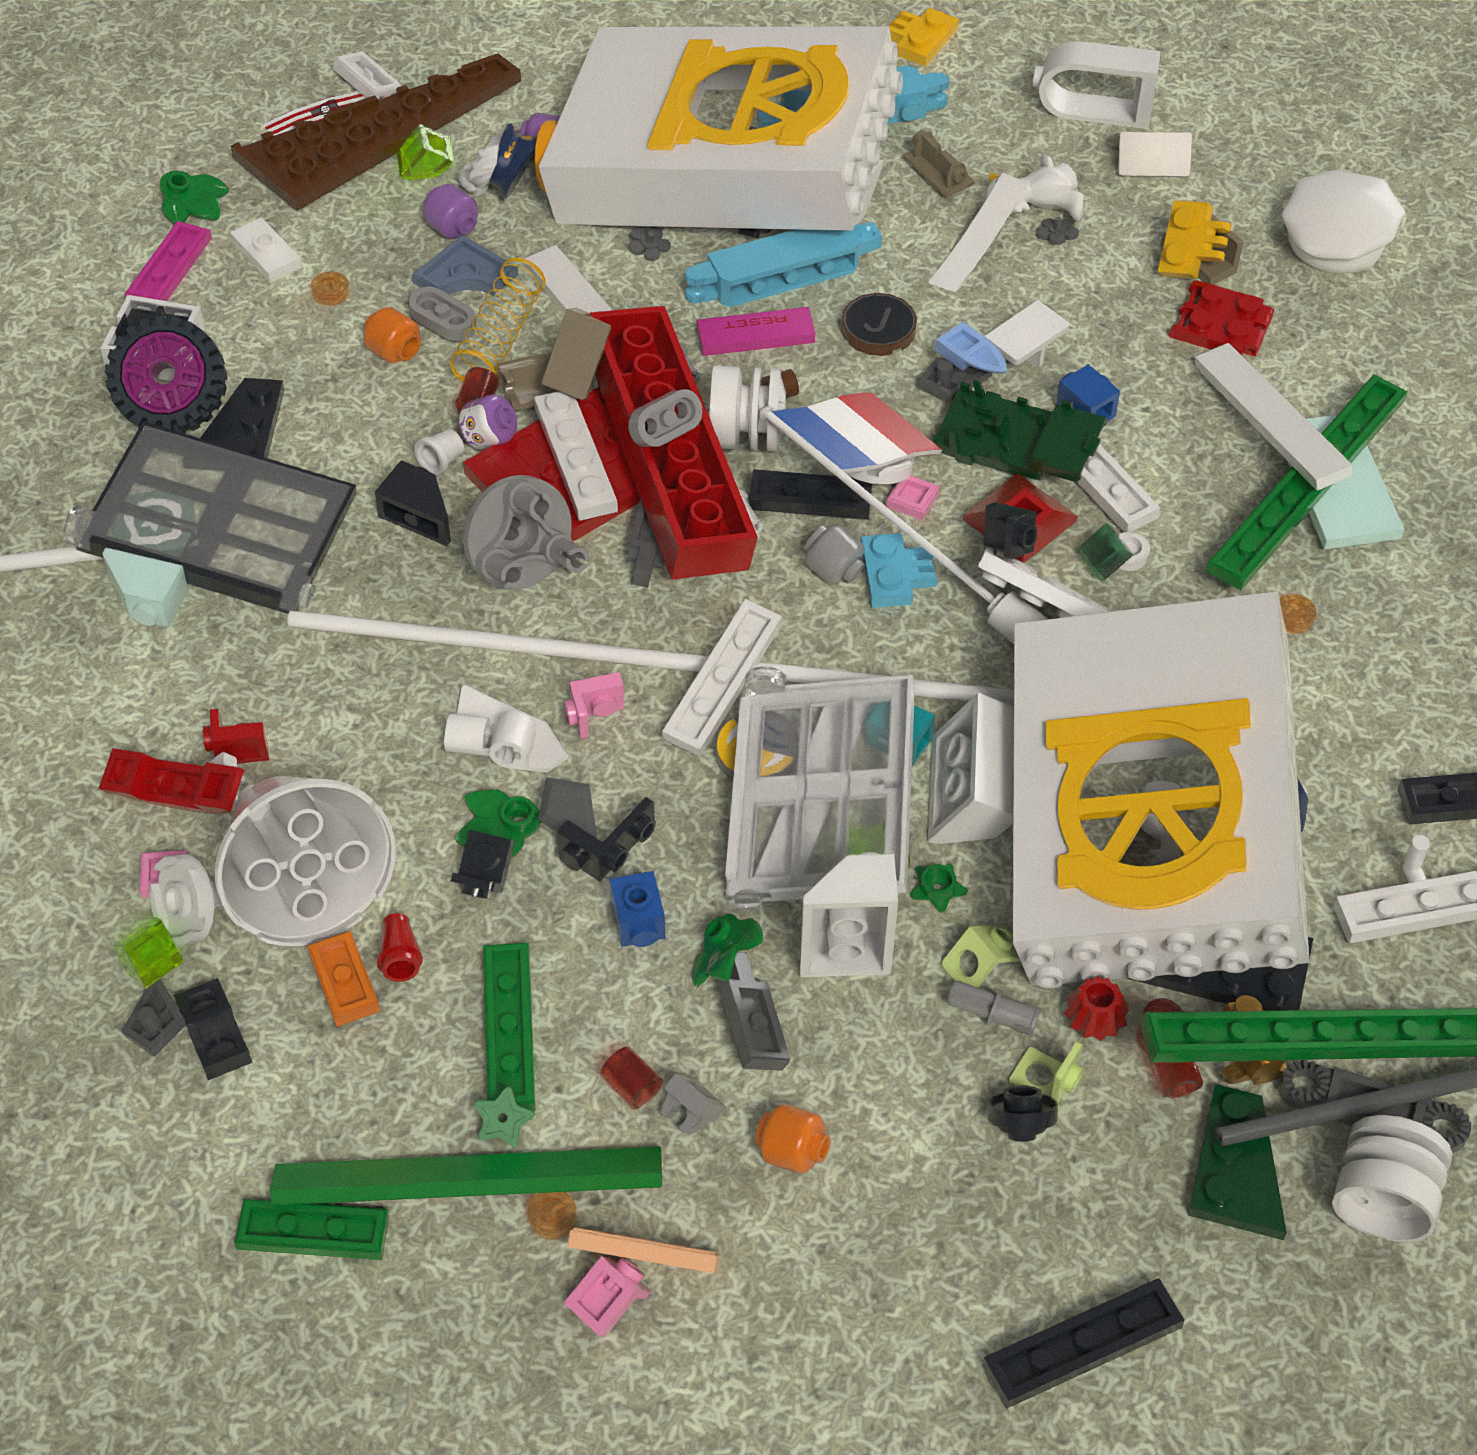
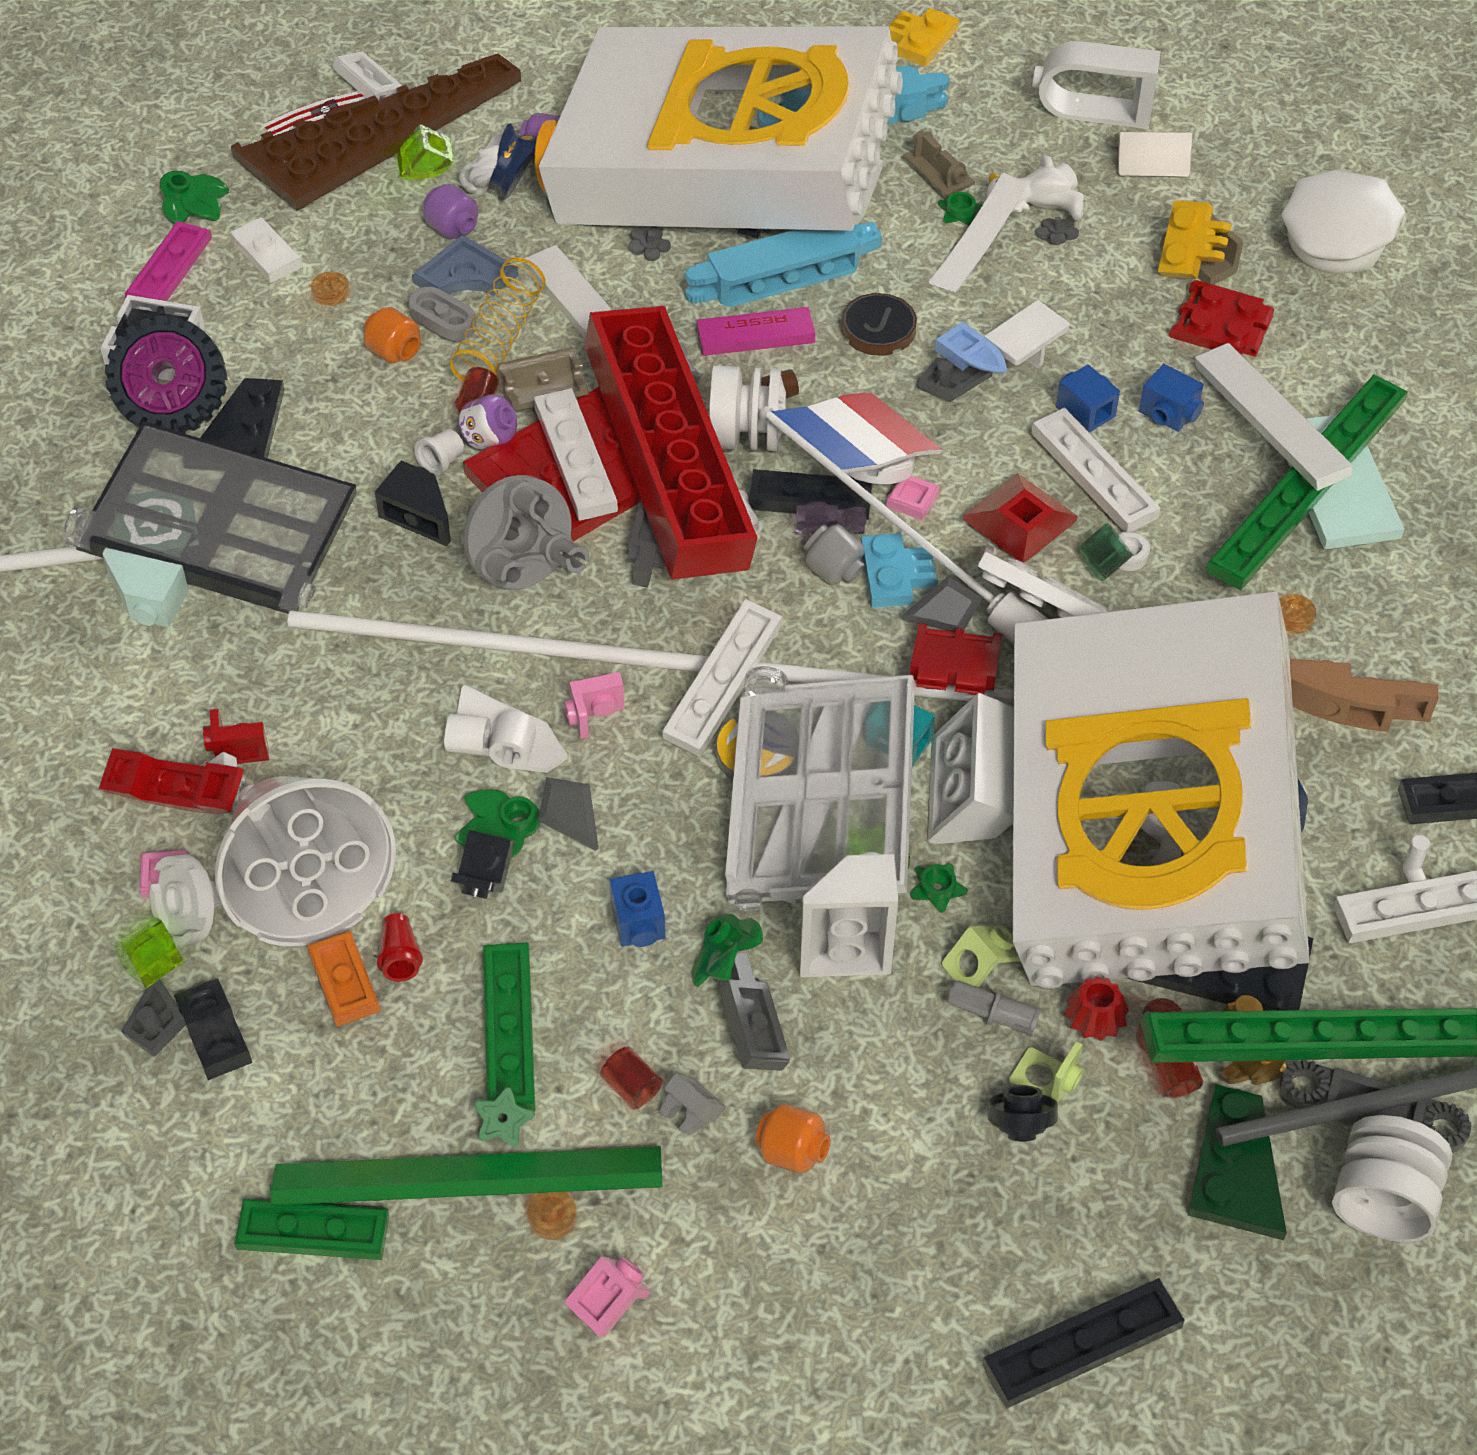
dark tan panel [541,308,611,400] -> none
black bracket [557,797,656,882] -> none
light nougat tile [567,1227,721,1273] -> none
light grey plate [629,389,702,448] -> none
dark green piece [933,380,1107,483] -> none
black bracket [984,502,1037,559] -> none
none -> clear purple plate [796,501,866,535]
none -> dark grey piece [901,576,983,632]
none -> red plate [910,623,1002,695]
none -> green plate [938,192,983,226]
none -> blue brick [1138,363,1204,432]
none -> medium nougat slope [1290,658,1439,732]

